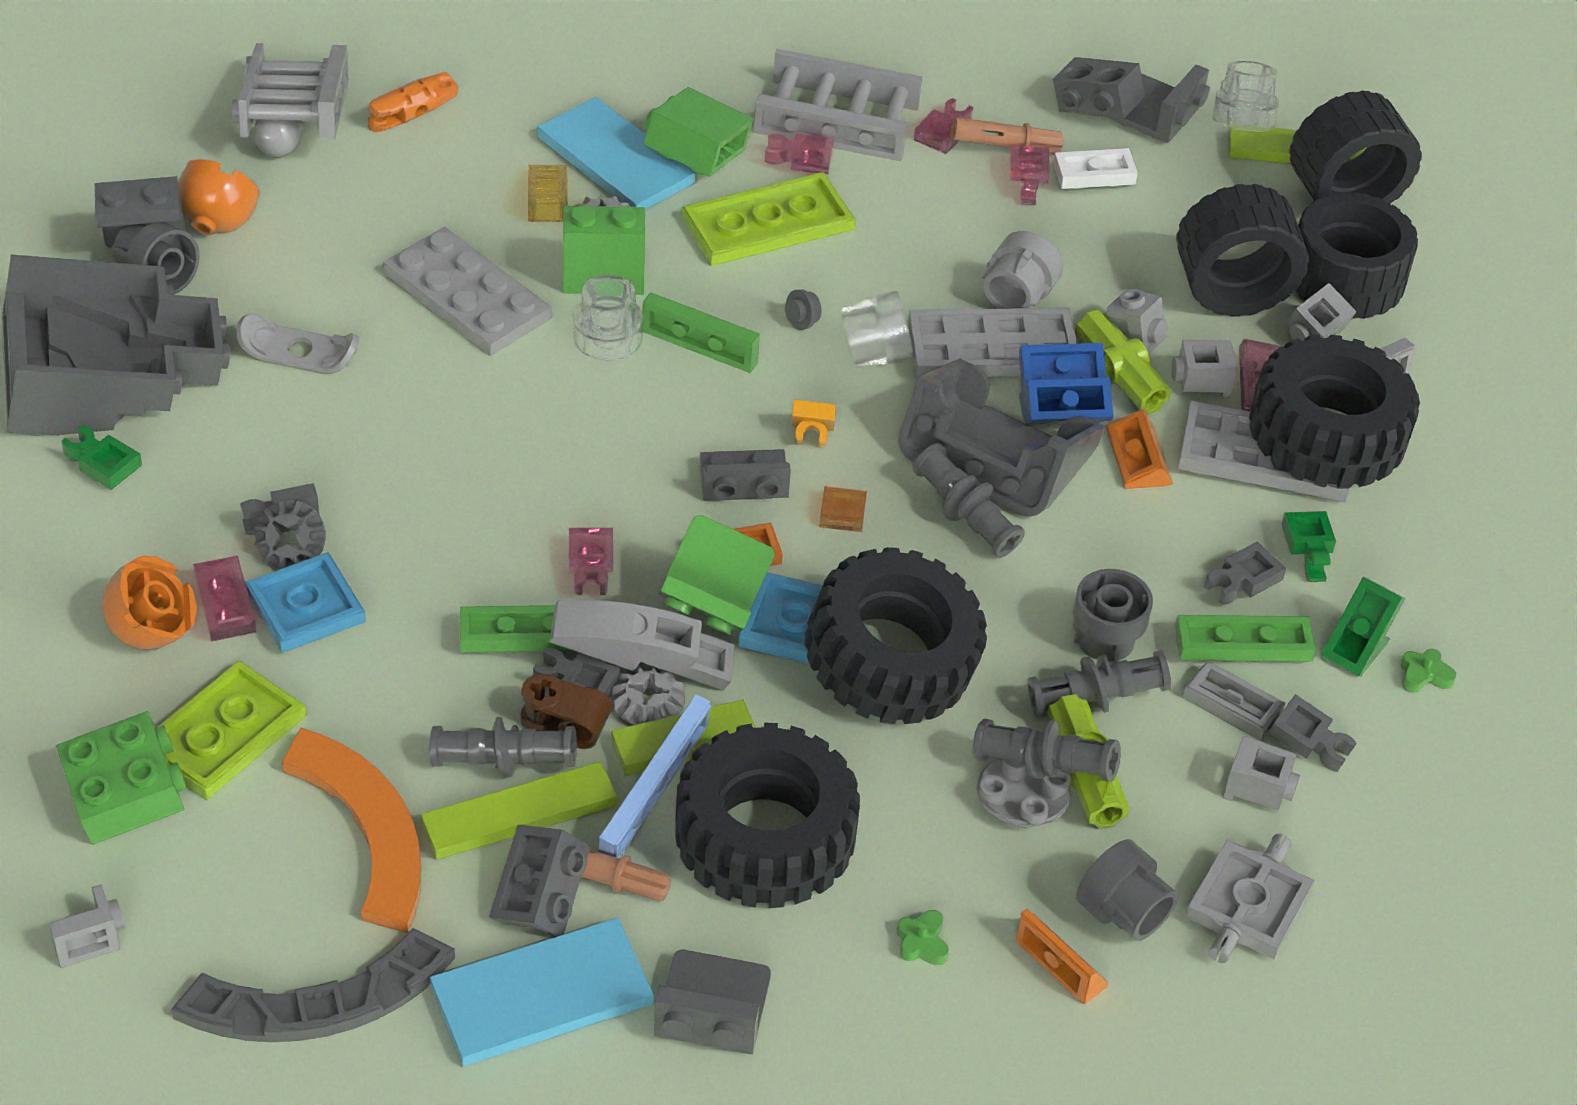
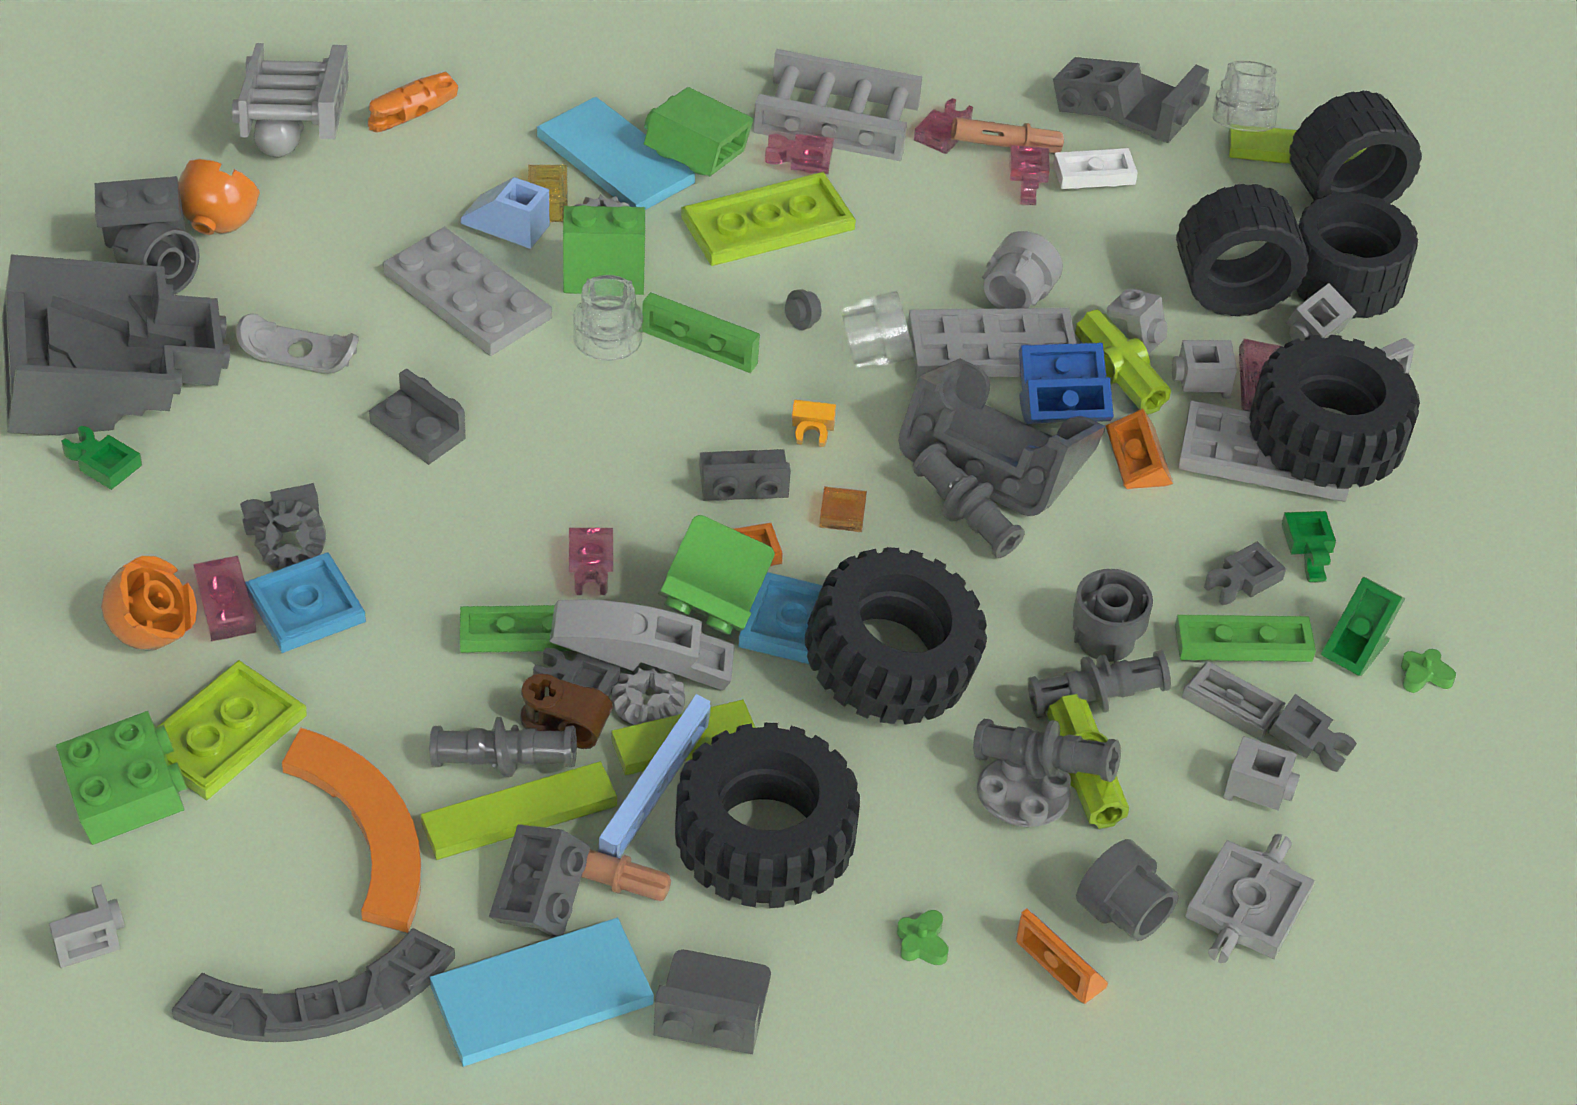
none -> dark grey bracket [369,369,466,465]
none -> light blue slope [461,177,550,249]

